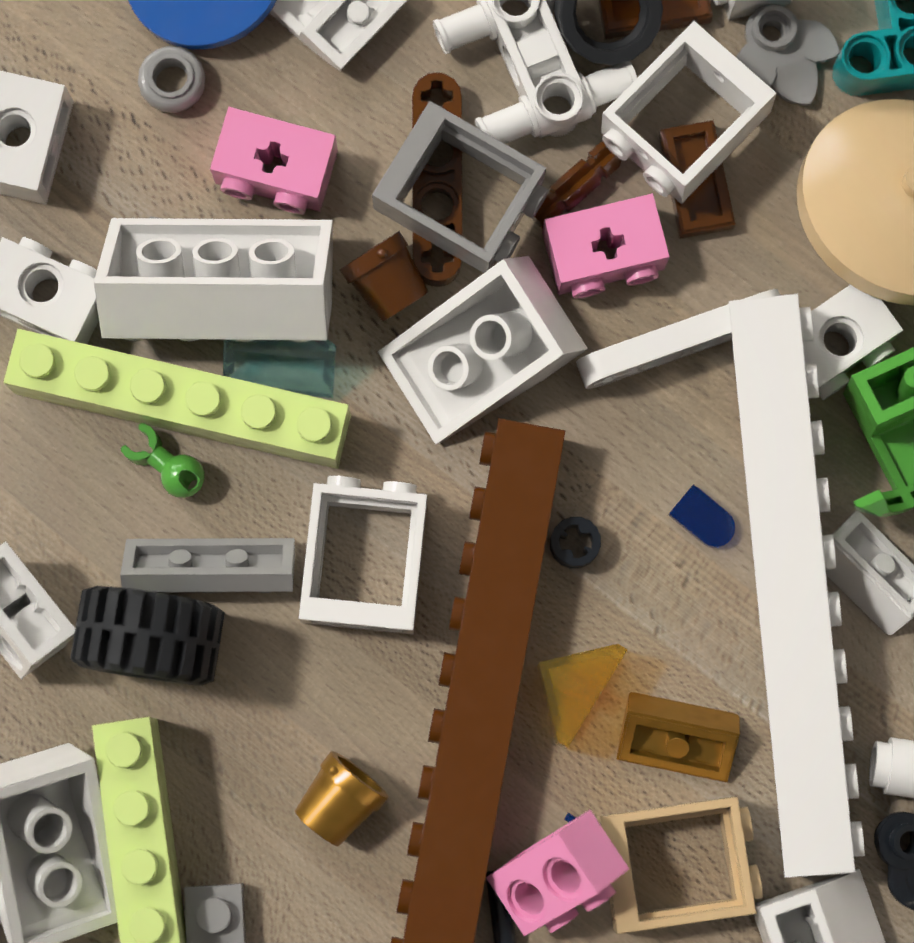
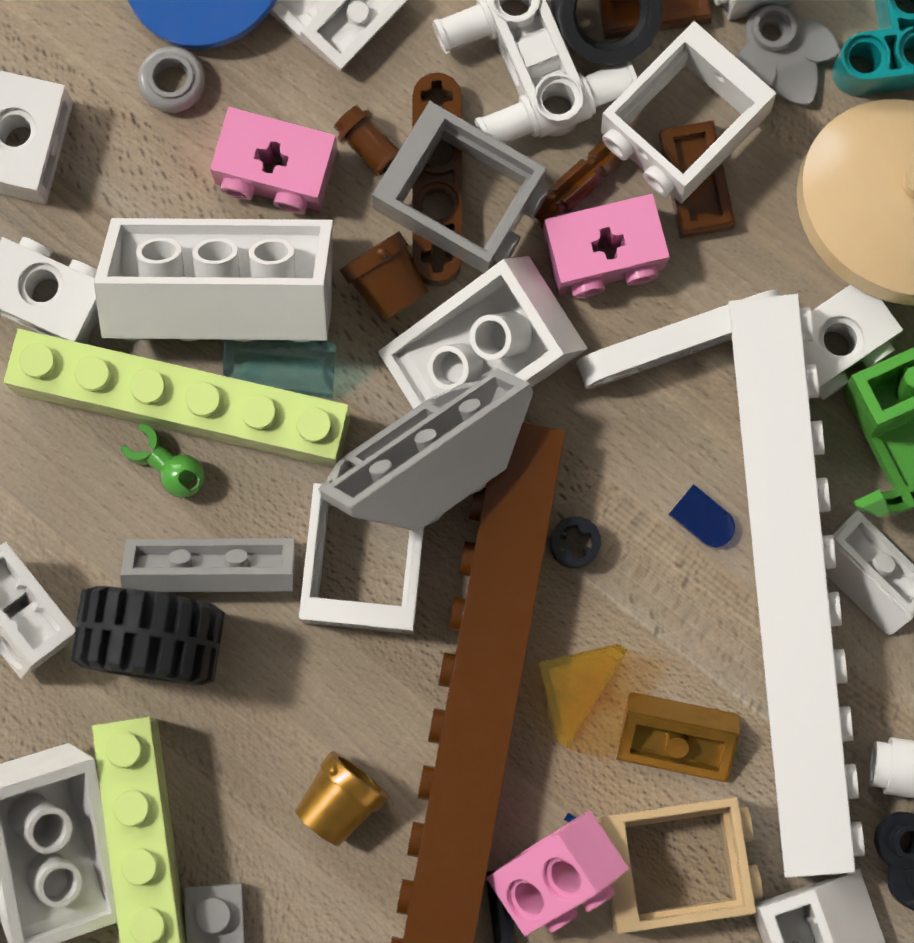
none -> light grey wedge [318,368,533,531]
none -> reddish brown pin [334,105,400,177]

